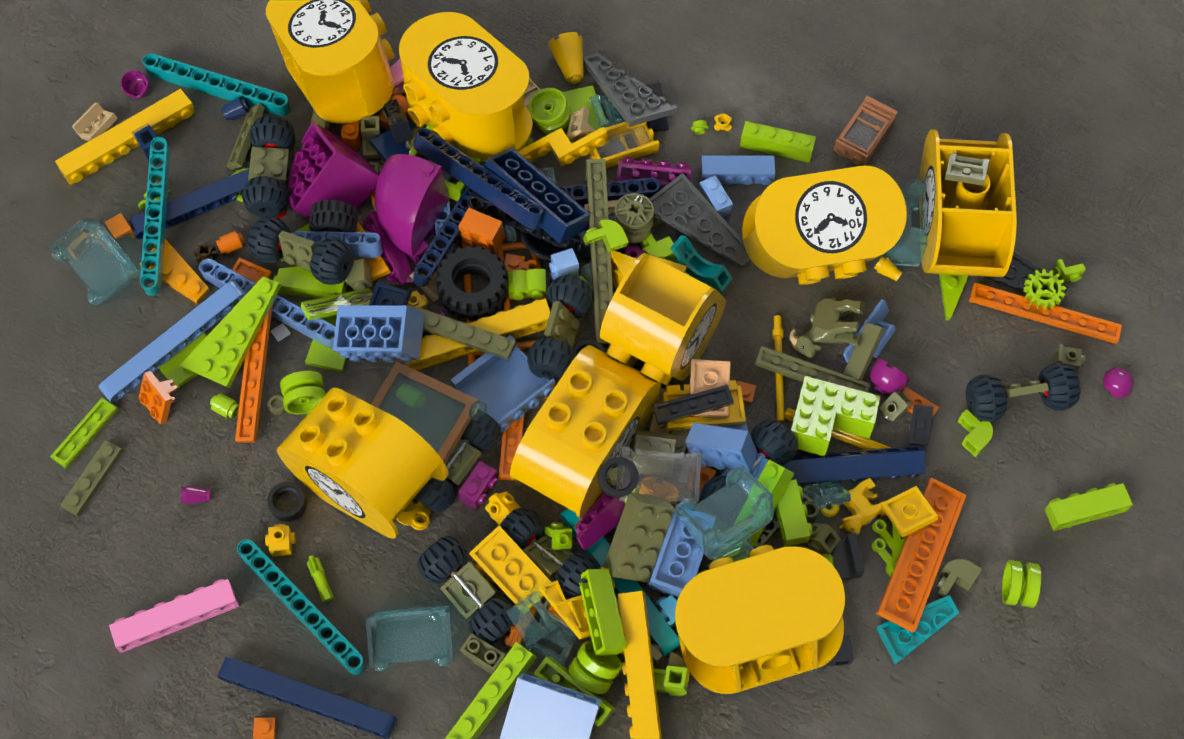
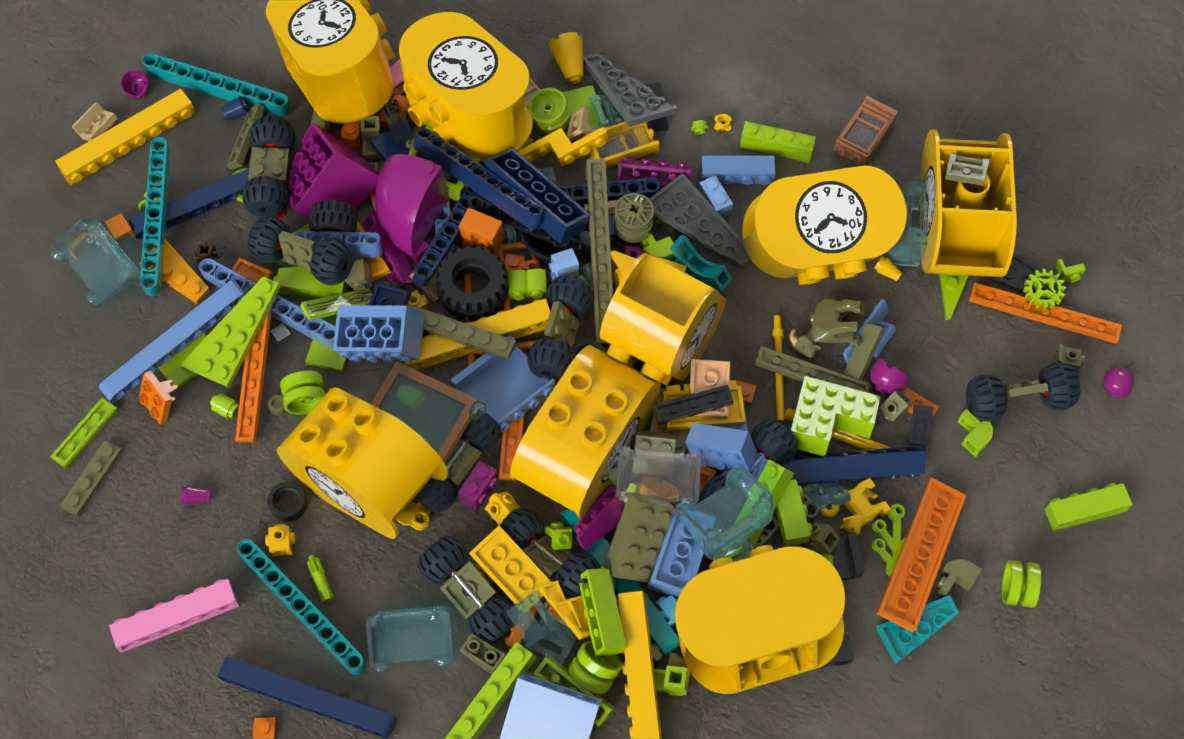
dark blue slope [131,123,163,161] -> none
orange brick [216,230,245,254] -> none
lime brick [583,220,629,253] -> none
black tyre [598,457,639,498] -> none
yellow plate [881,486,938,538] -> none

